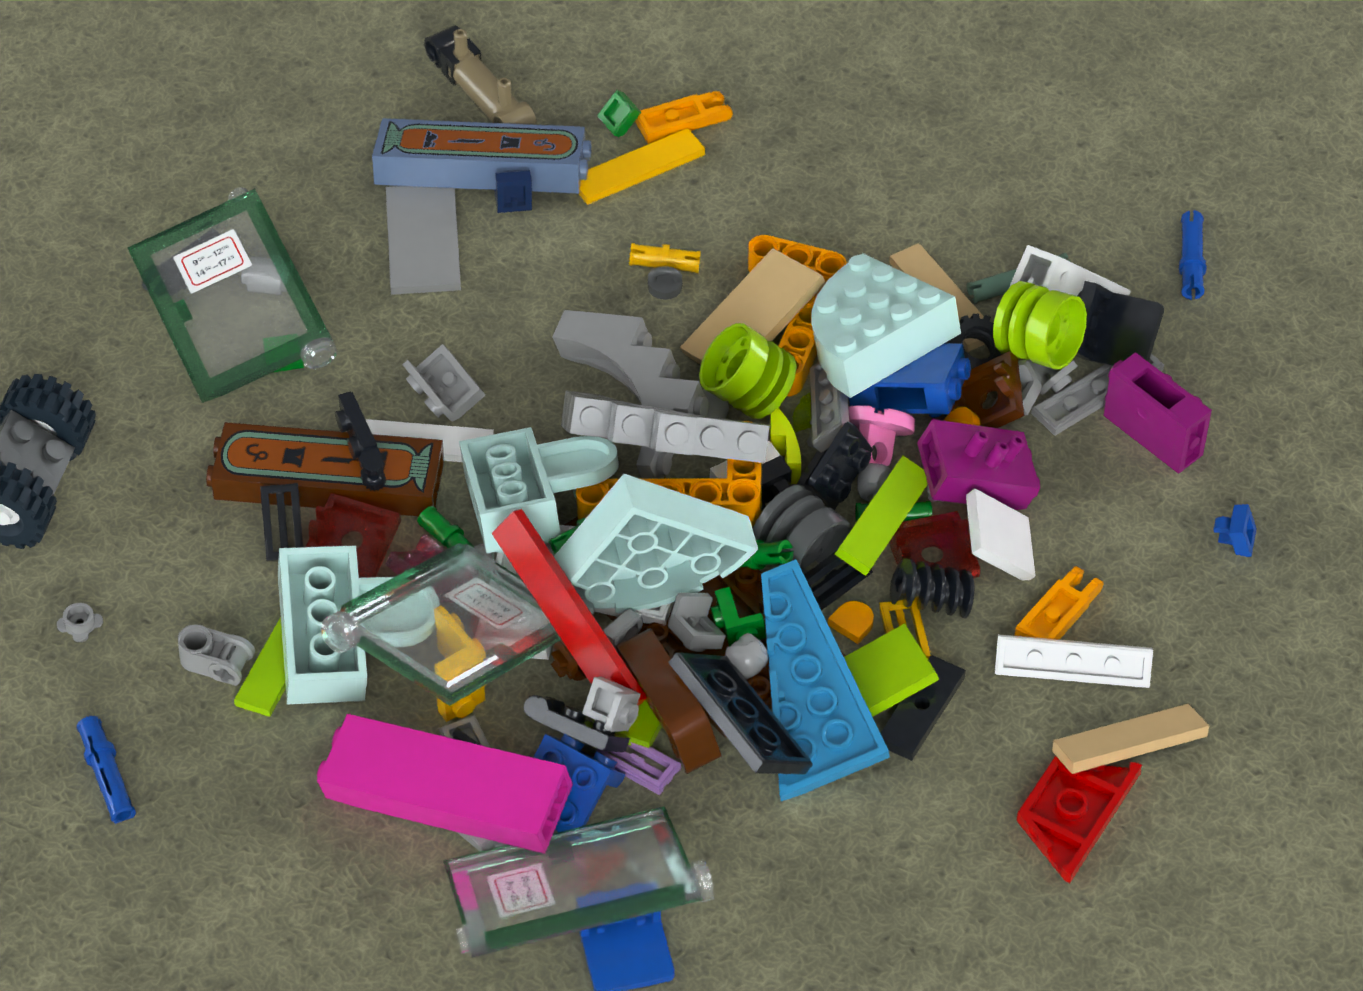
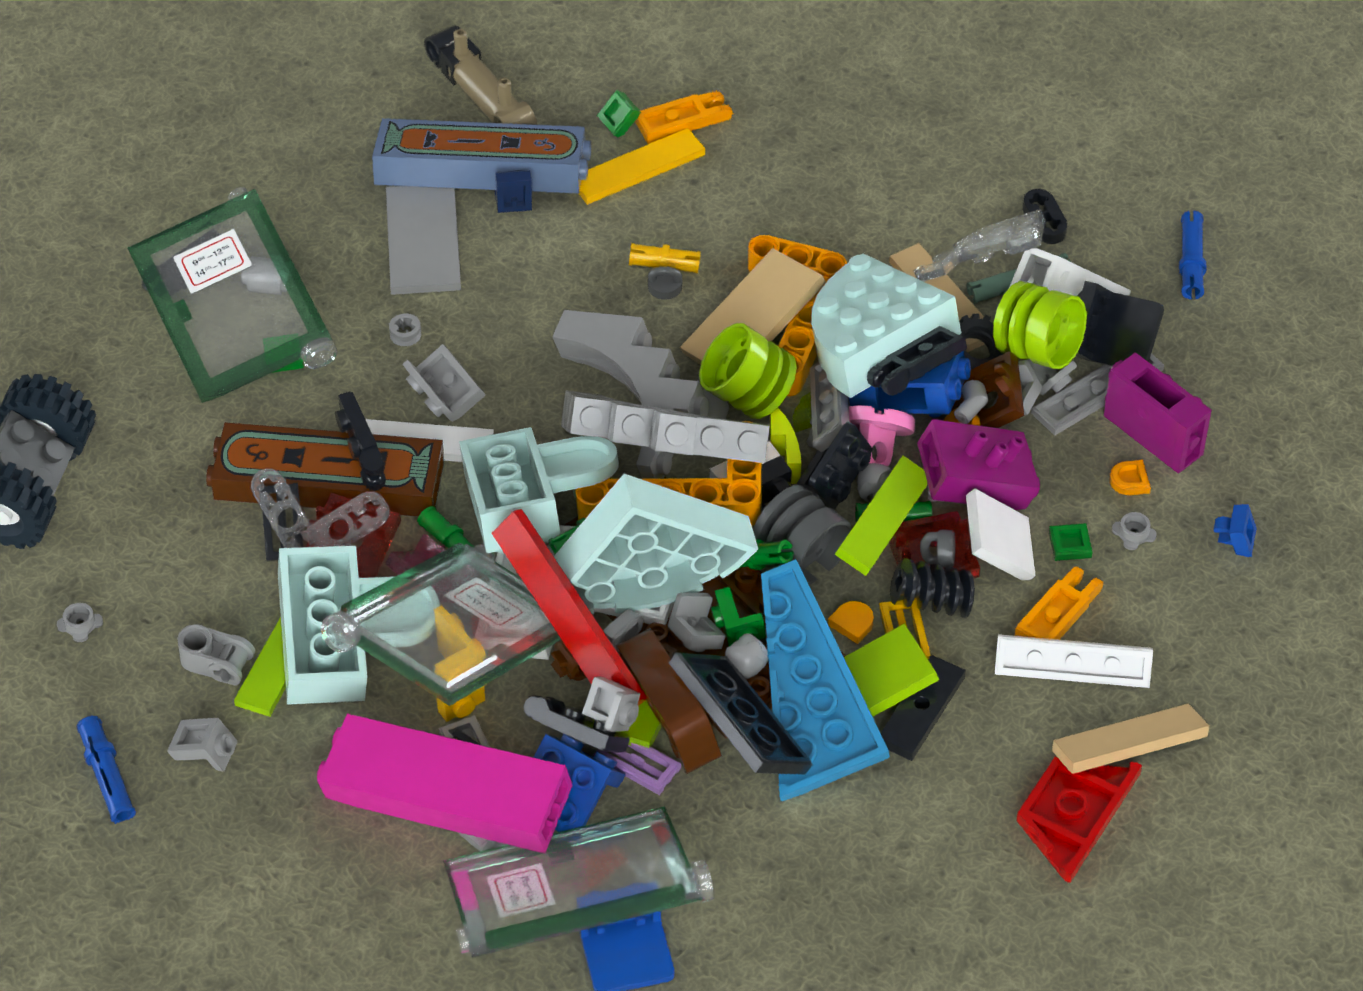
black tile [804,551,873,611] -> none
none -> light grey bracket [167,718,238,771]
none -> clear beam [251,468,390,548]
none -> light grey bush [389,313,421,346]
none -> black hinge [867,326,967,396]
none -> clear wing [914,209,1045,282]
none -> dark grey tile [920,530,955,568]
none -> light grey arm [954,380,988,424]
none -> black beam [1022,189,1068,244]
none -> green tile [1049,523,1093,561]
none -> light orange tile [1109,460,1151,495]
none -> light grey plate [1112,512,1157,550]

